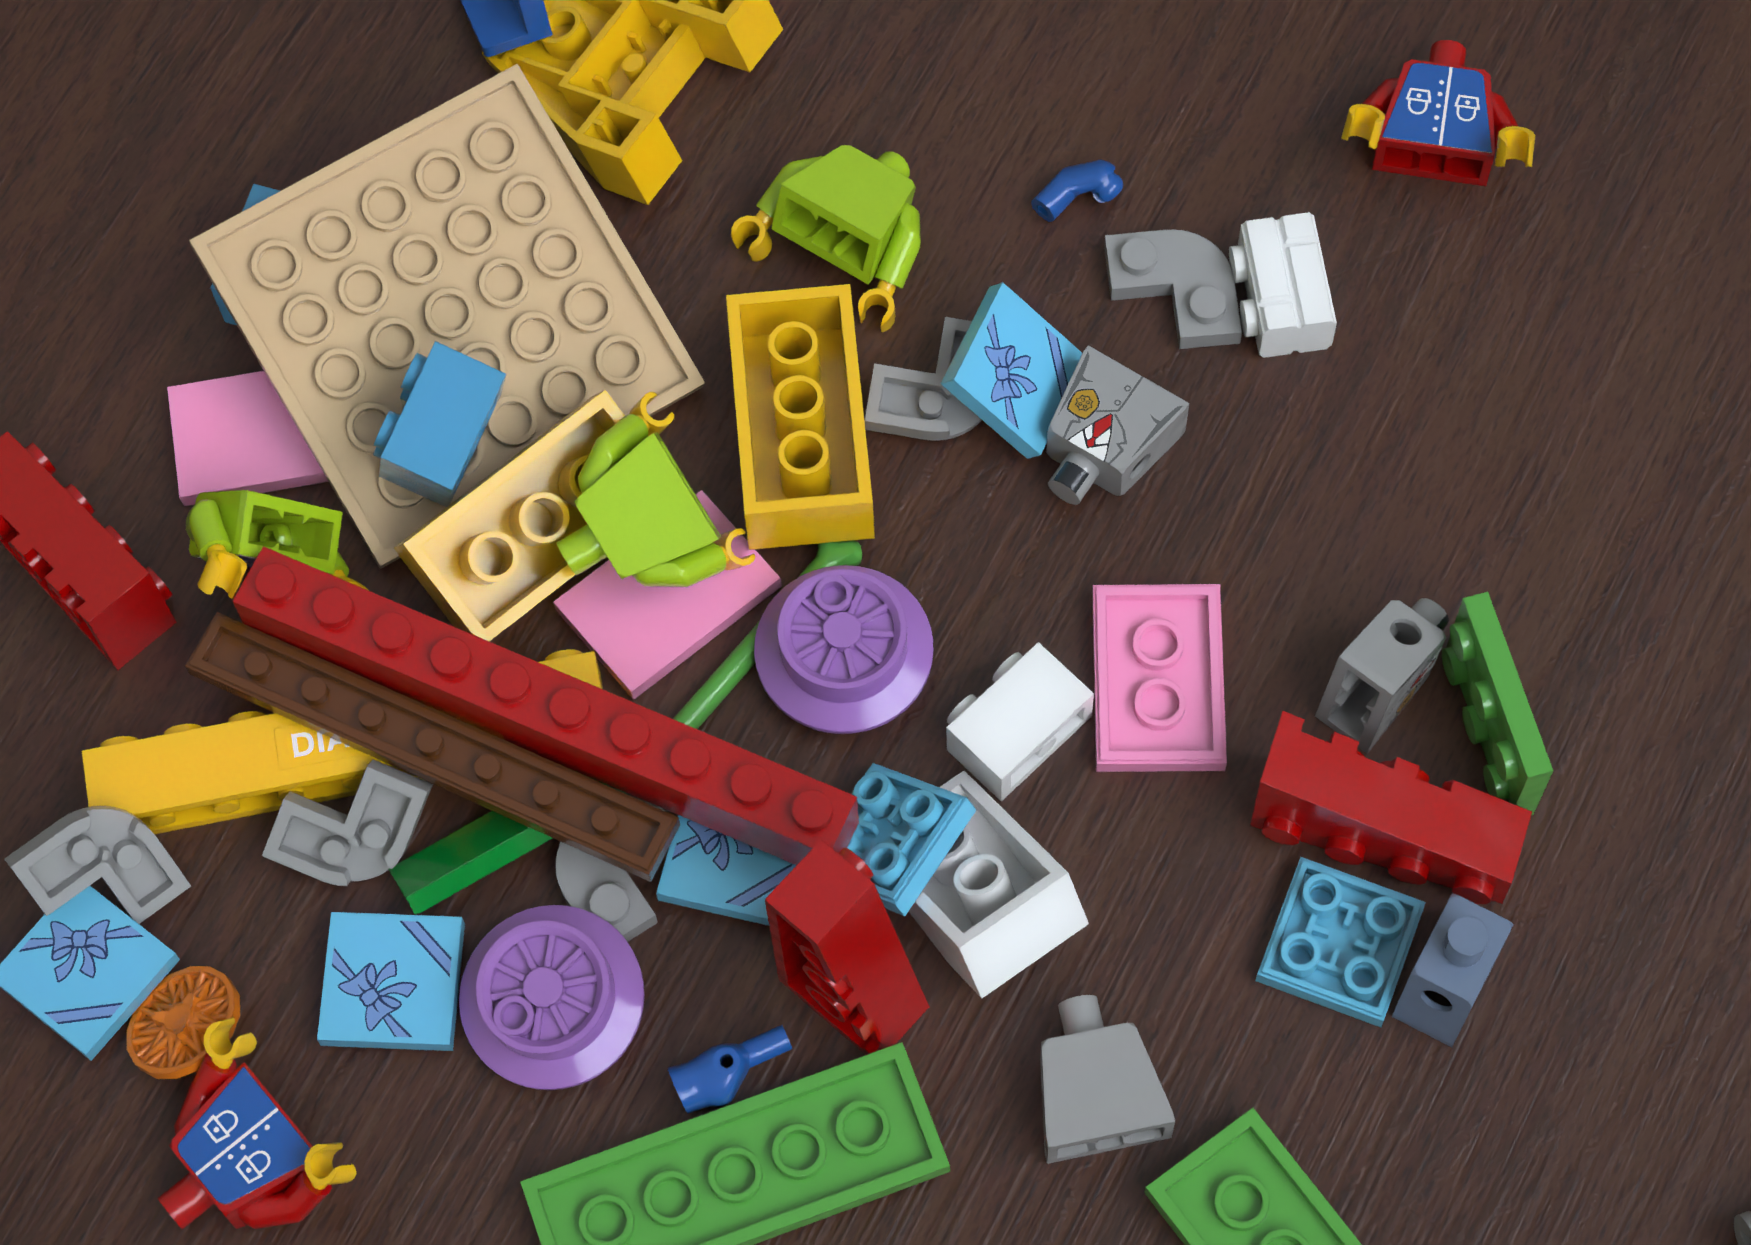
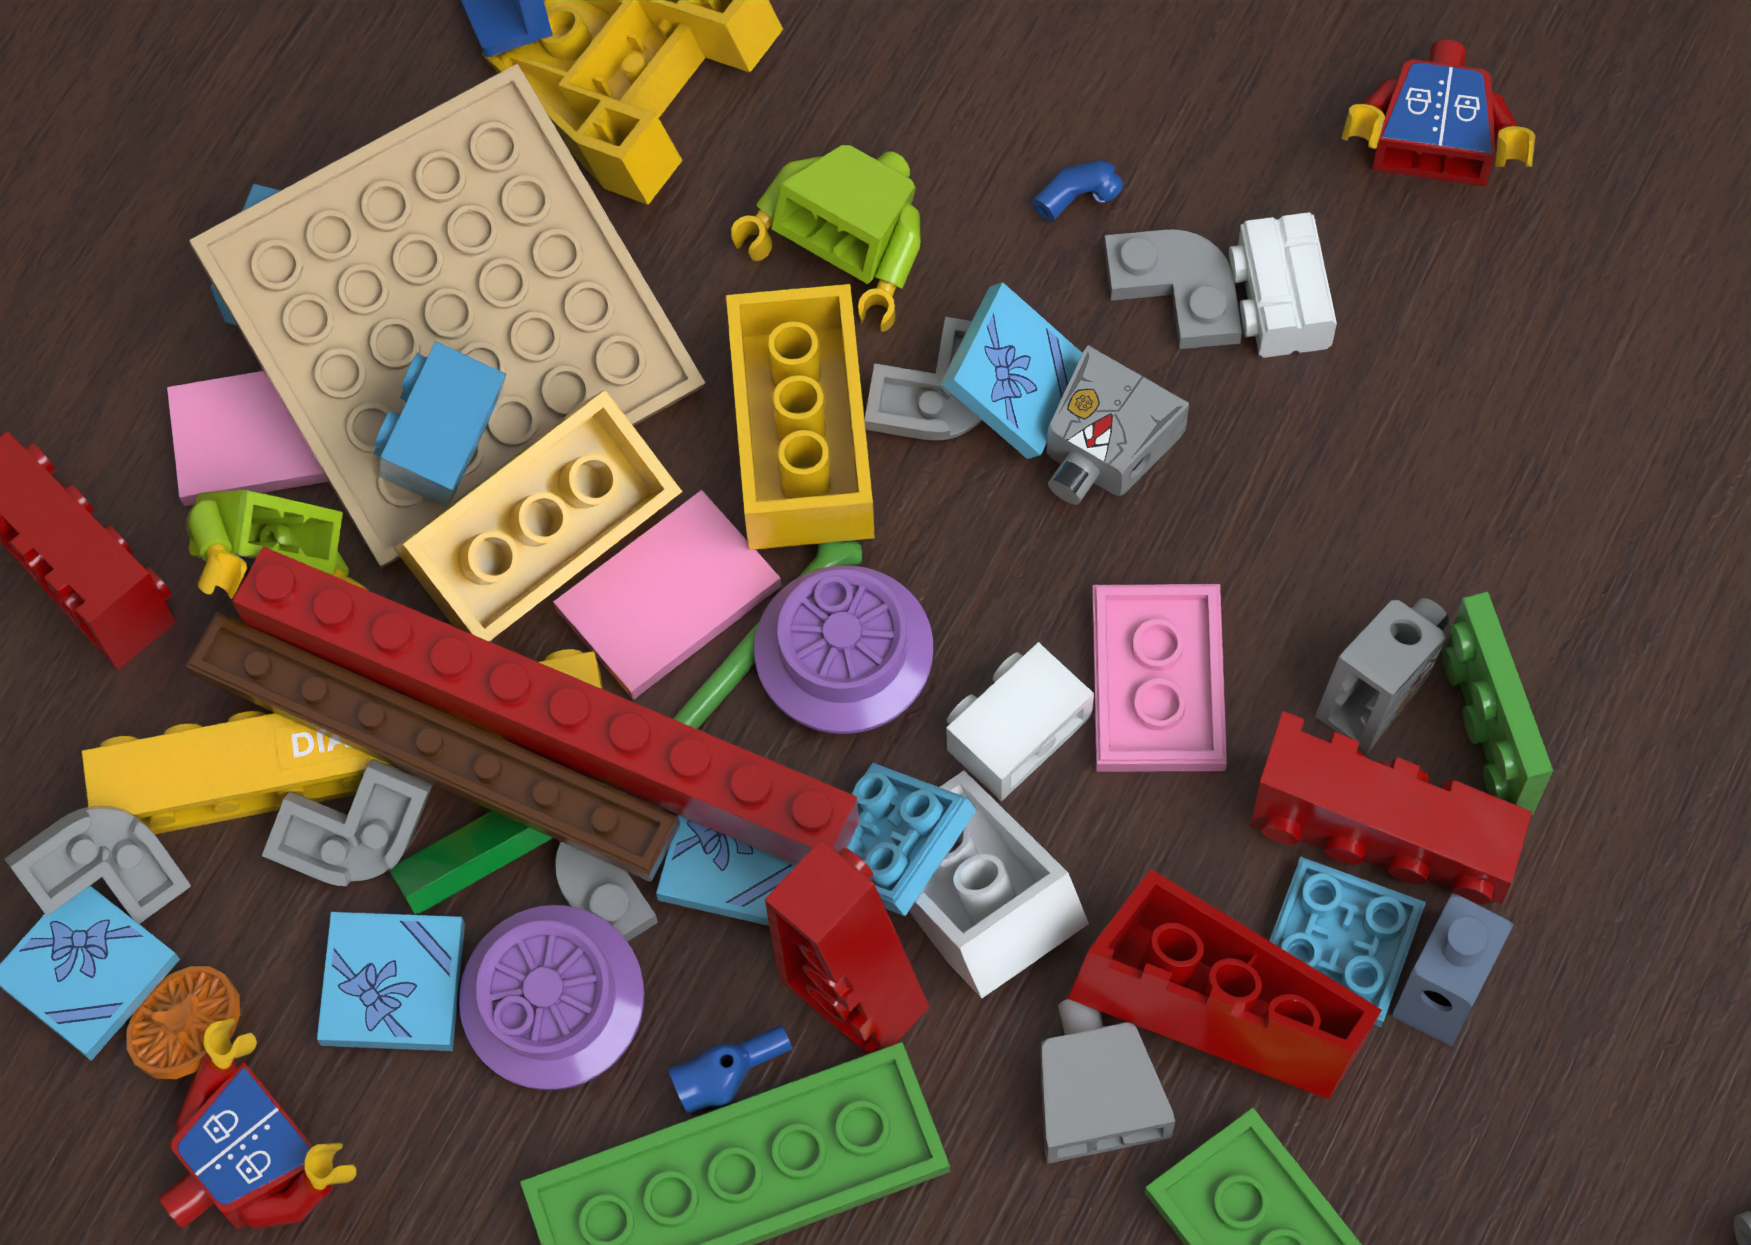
lime torso [557,392,755,587] -> none
none -> red wedge [1068,869,1382,1100]

